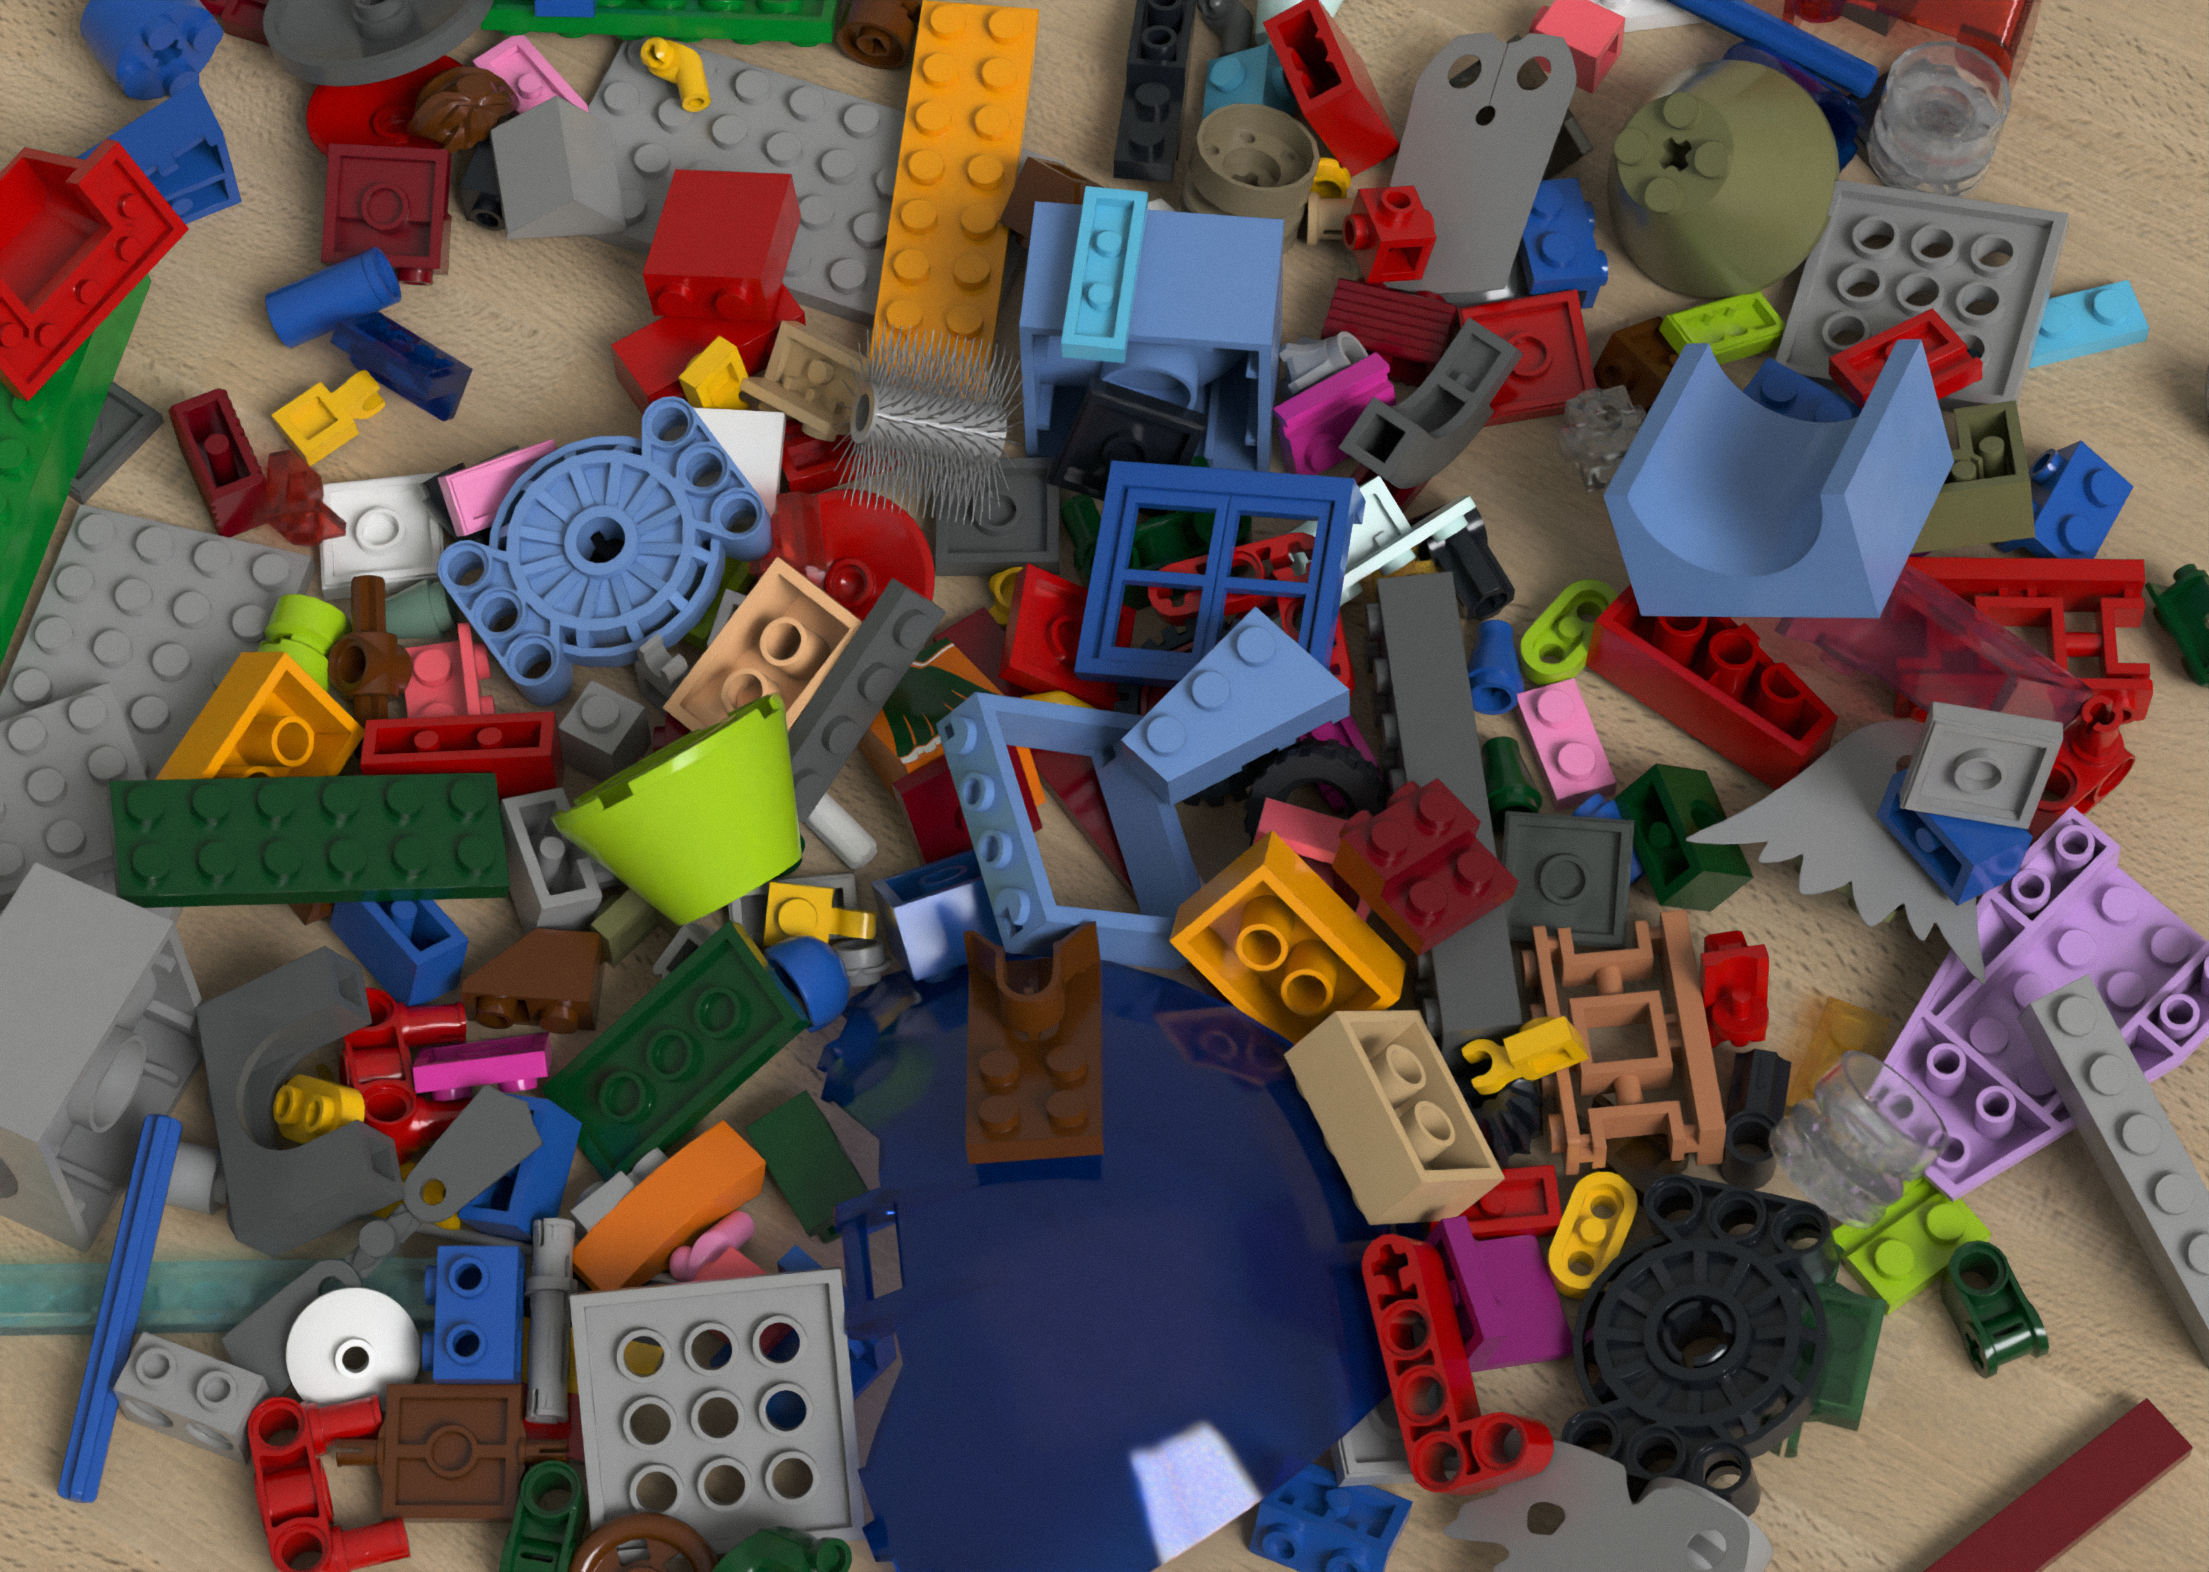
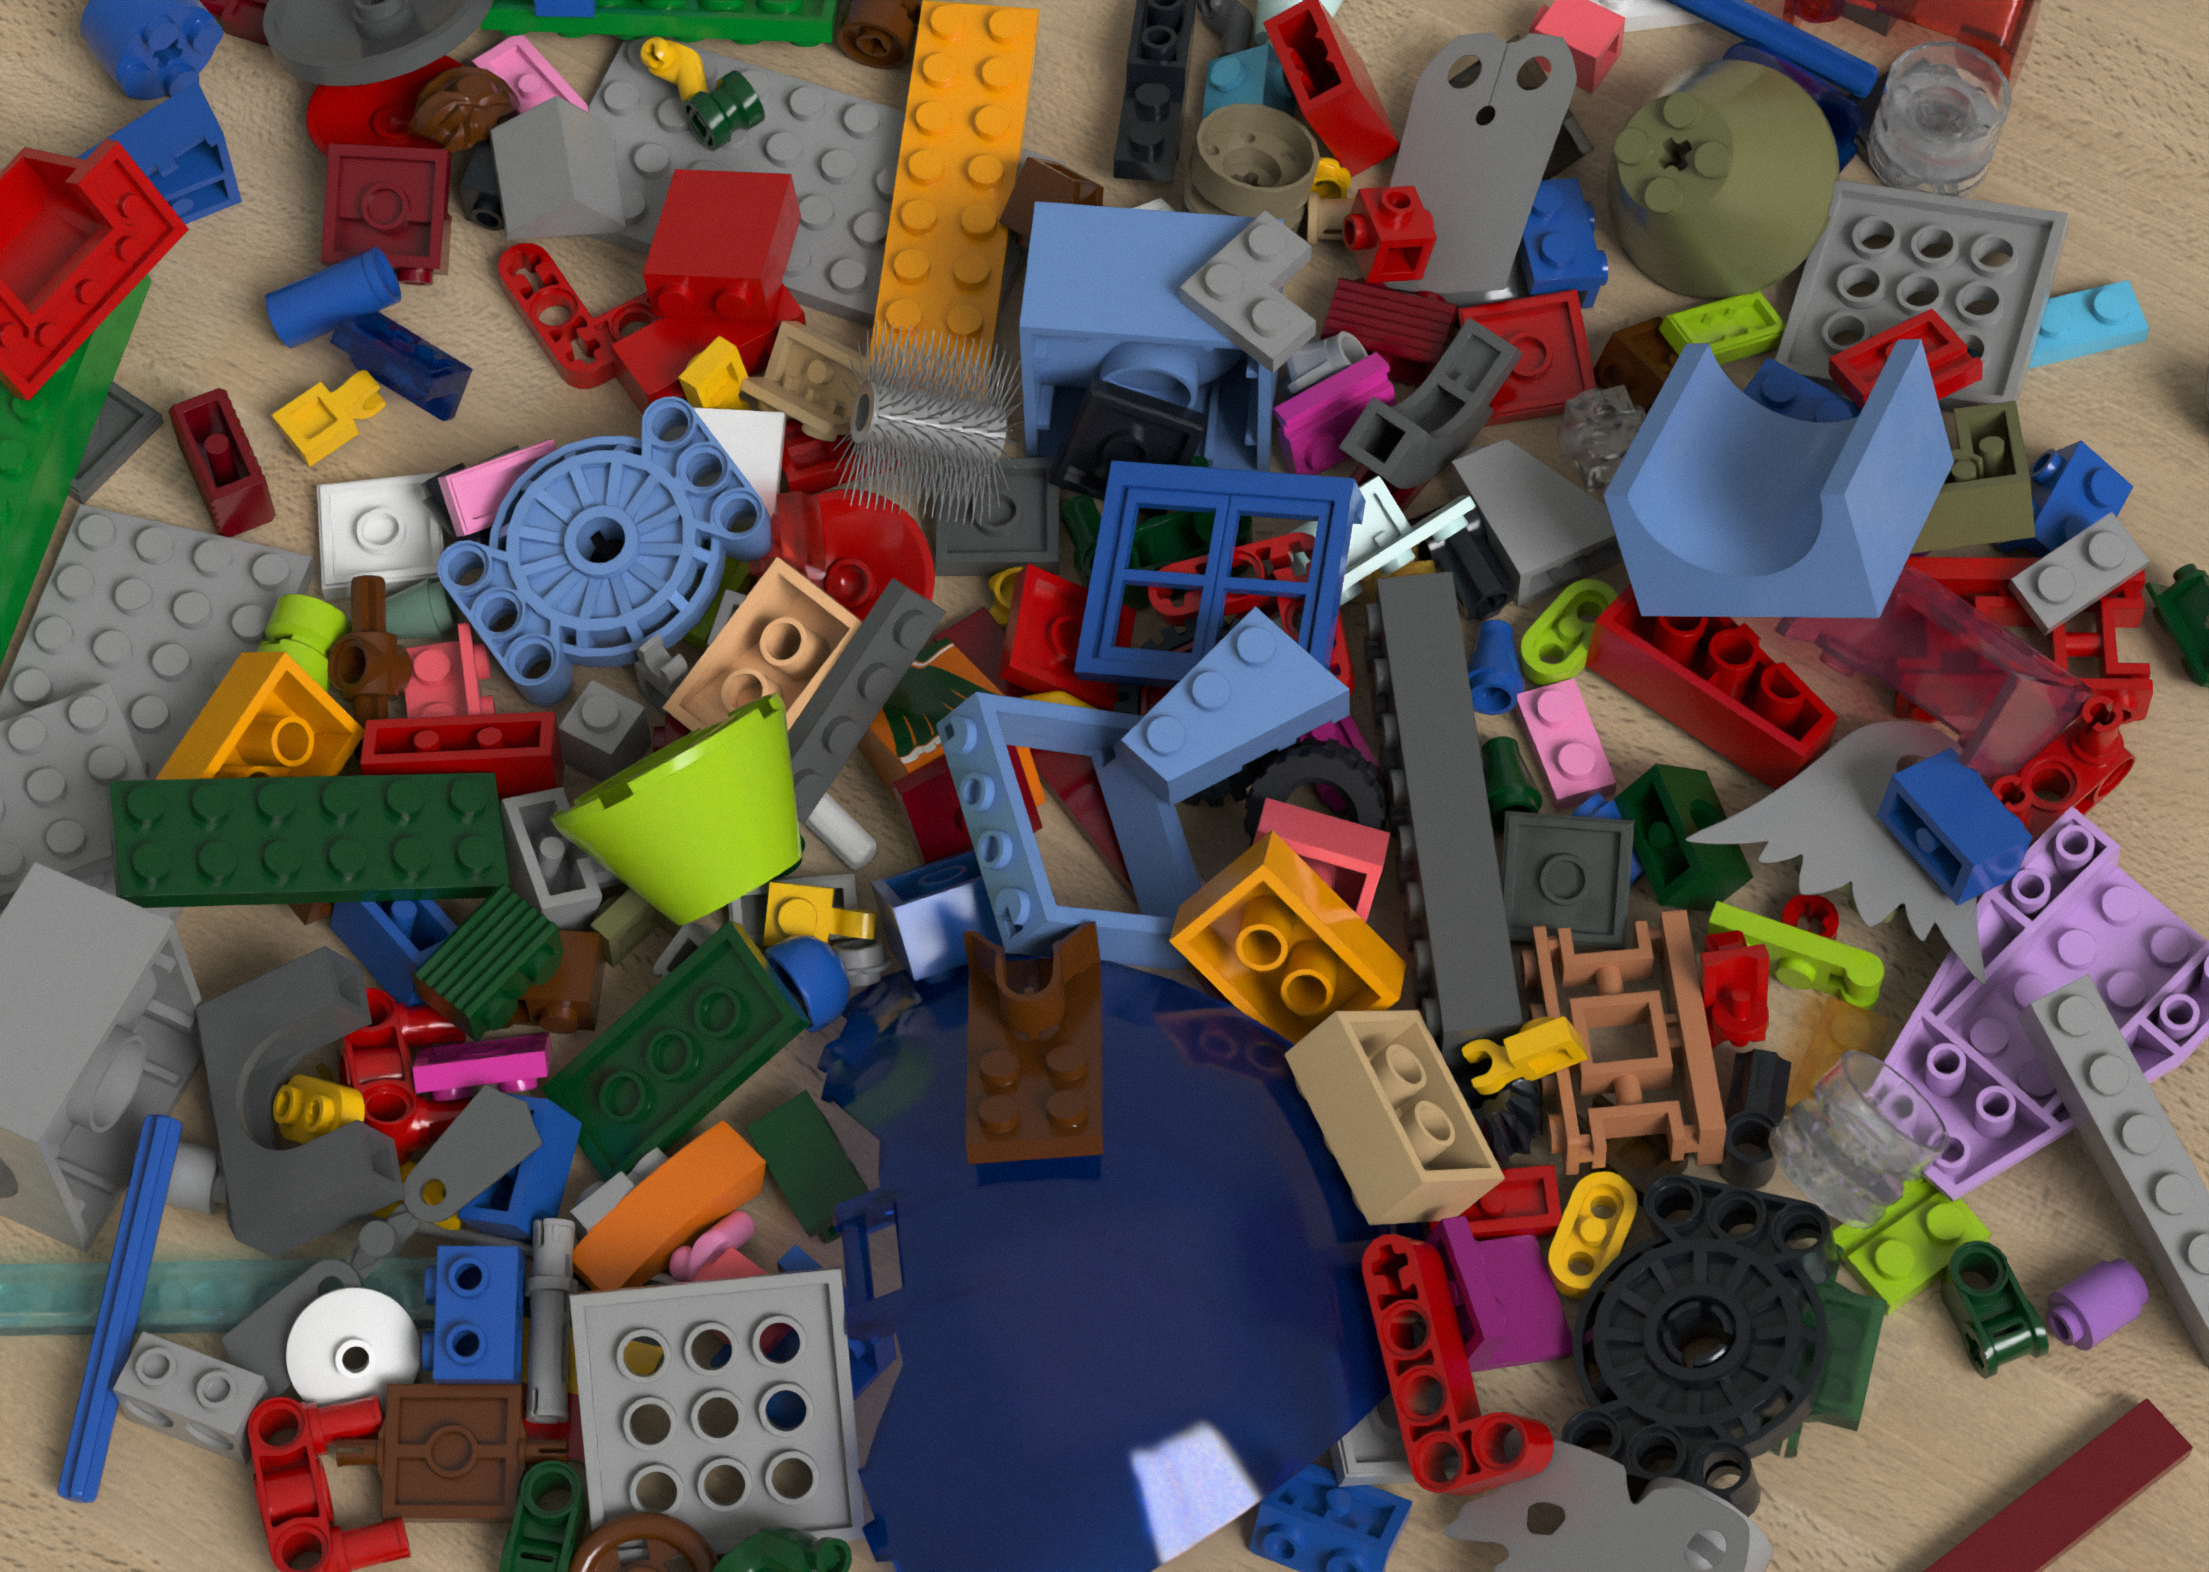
clear red bracket [263,449,347,547] -> none
medium azure plate [1061,186,1148,364] -> none
dark red plate [1332,778,1519,956] -> none
light grey plate [1900,701,2063,829] -> none
none -> dark green brick [412,884,564,1041]
none -> red beam [498,243,662,389]
none -> dark green wheel [682,70,765,151]
none -> light grey plate [1179,210,1316,373]
none -> light grey slope [1449,438,1624,607]
none -> lime plate [1703,901,1885,1015]
none -> red bush [1781,894,1839,941]
none -> light grey plate [2007,512,2150,636]
none -> medium lavender brick [2046,1258,2149,1351]

